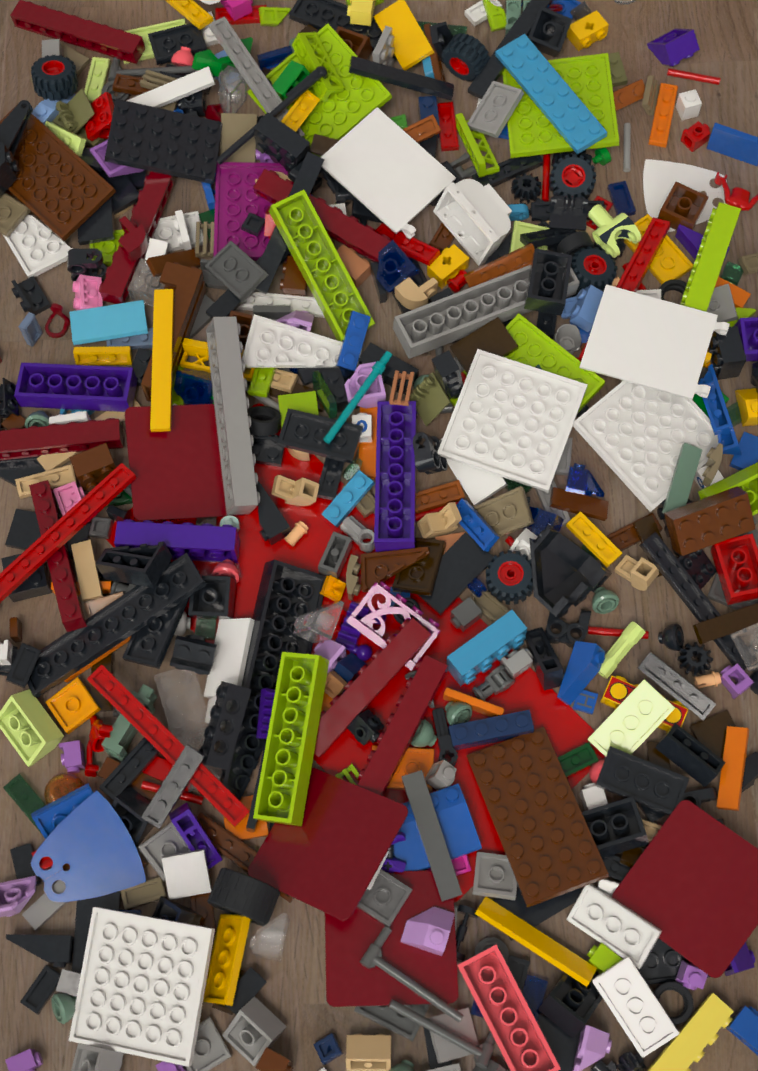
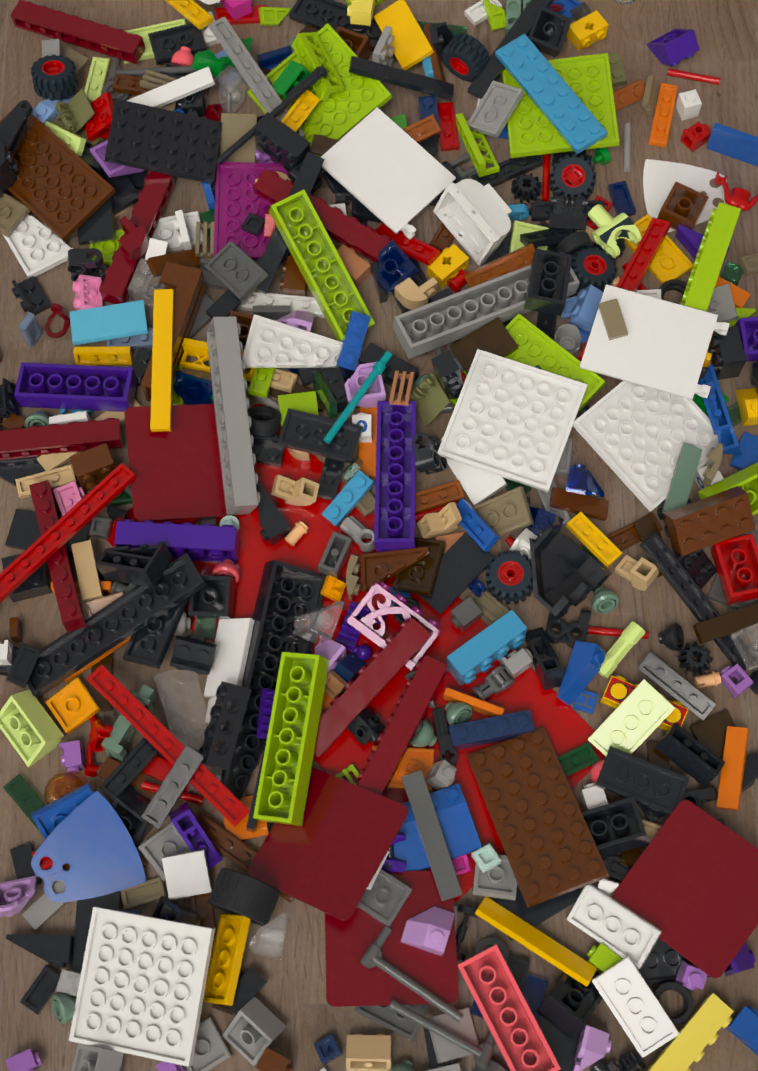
none -> light aqua tile [472,843,501,873]
none -> dark tan tile [598,299,628,341]

